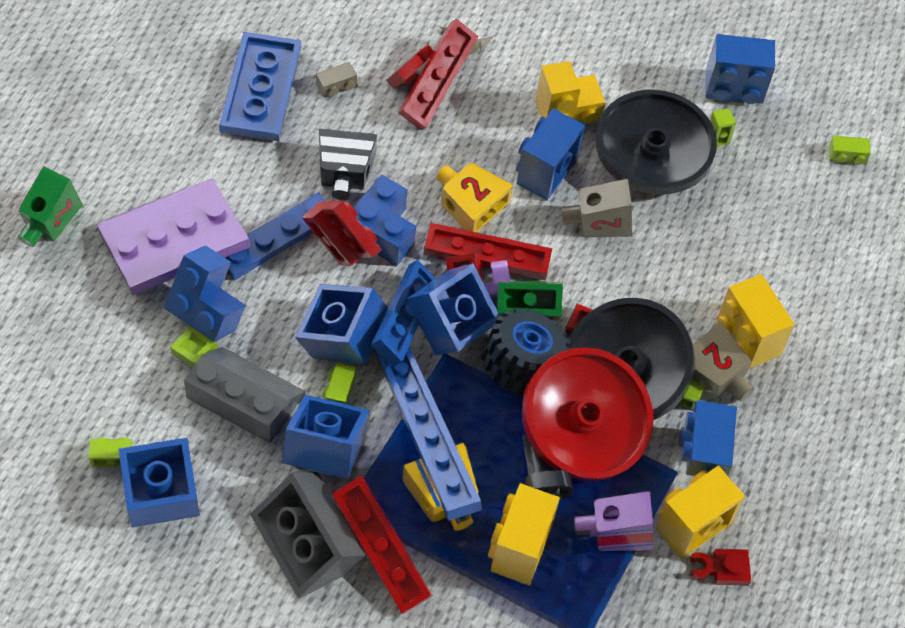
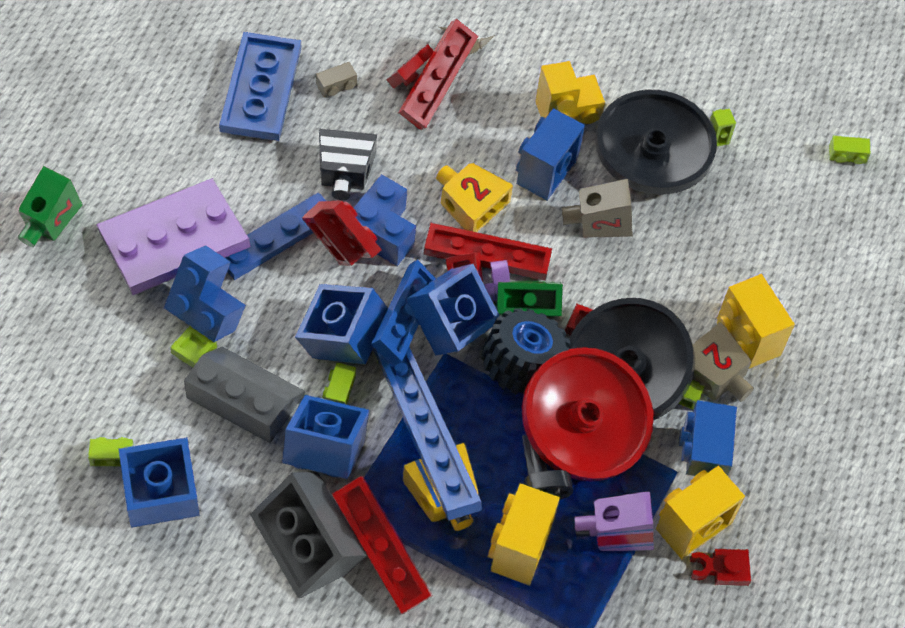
blue brick [705,34,775,104] -> none

